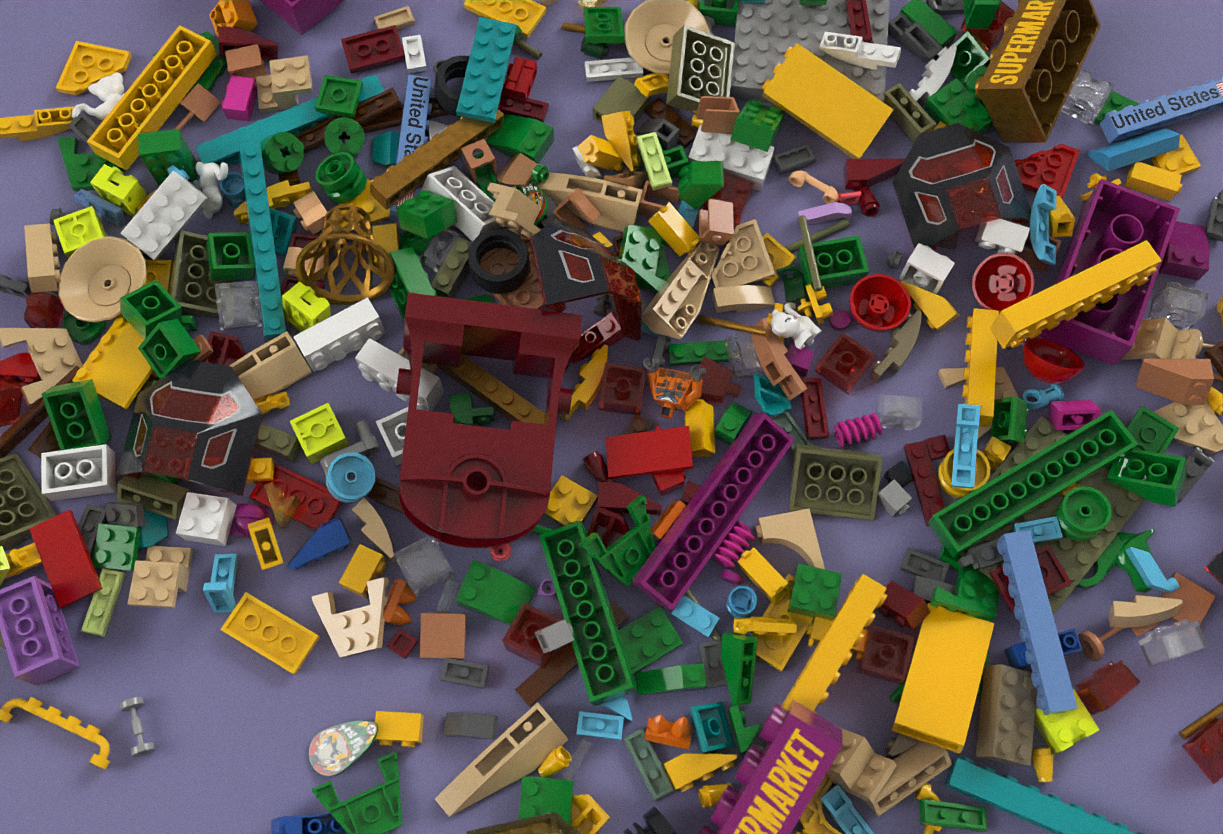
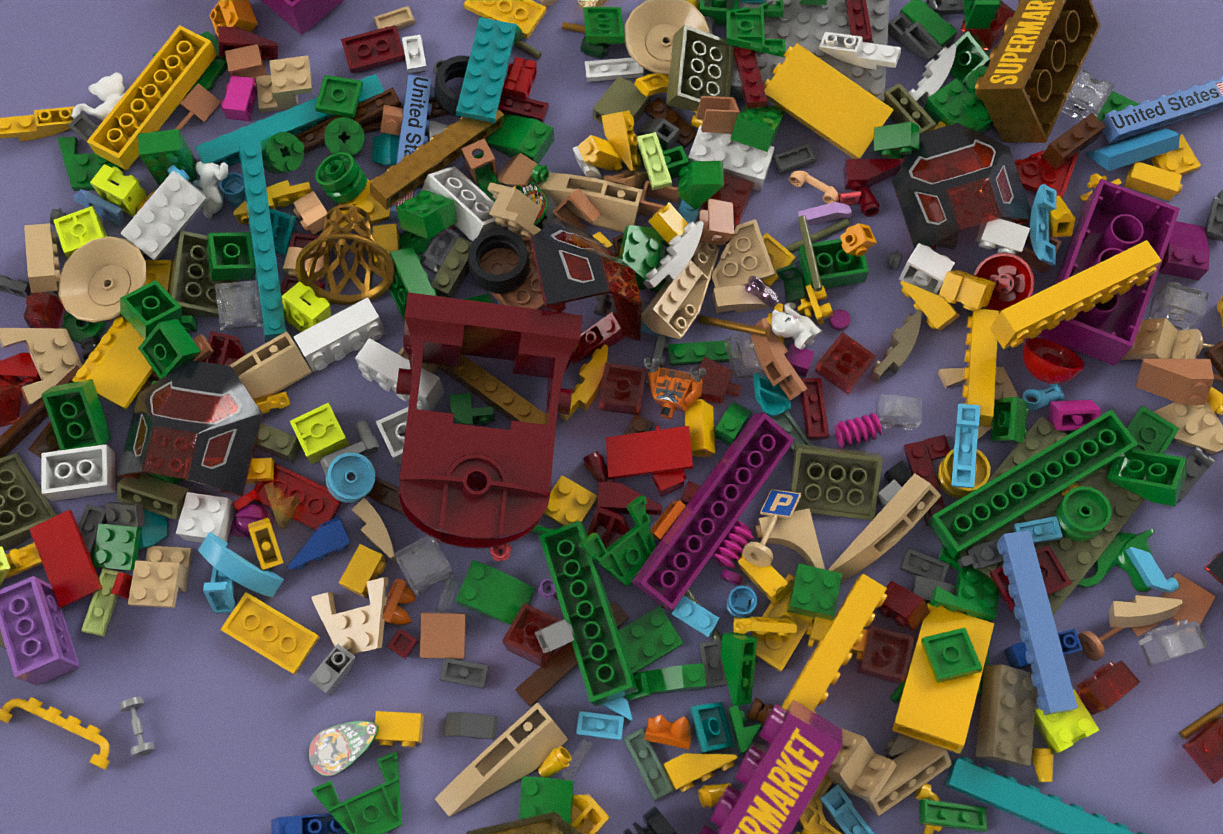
yellow plate [56,41,132,96] -> none
reddish brown slope [278,169,301,186] -> none
red piece [849,274,911,332] -> none
yellow brick [981,436,1011,472] -> none
none -> black wheel [80,337,101,360]
none -> red plate [111,572,133,600]
none -> medium azure slope [198,532,284,597]
none -> red tile [232,490,258,511]
none -> light grey slope [308,644,356,697]
none -> nougat brick [380,105,403,135]
none -> green tile [626,673,650,701]
none -> white slope [643,221,704,289]
none -> green wing [726,0,786,57]
none -> dark red plate [734,47,767,109]
none -> tan piece [742,489,801,567]
none -> bar [745,276,781,308]
none -> reddish brown wheel [747,697,775,725]
none -> tan wedge [828,474,941,583]
none -> light orange brick [839,223,877,256]
none -> green brick [874,122,919,159]
none -> green plate [921,628,983,683]
none -> yellow brick [939,269,996,311]
none -> reddish brown brick [1042,113,1106,169]

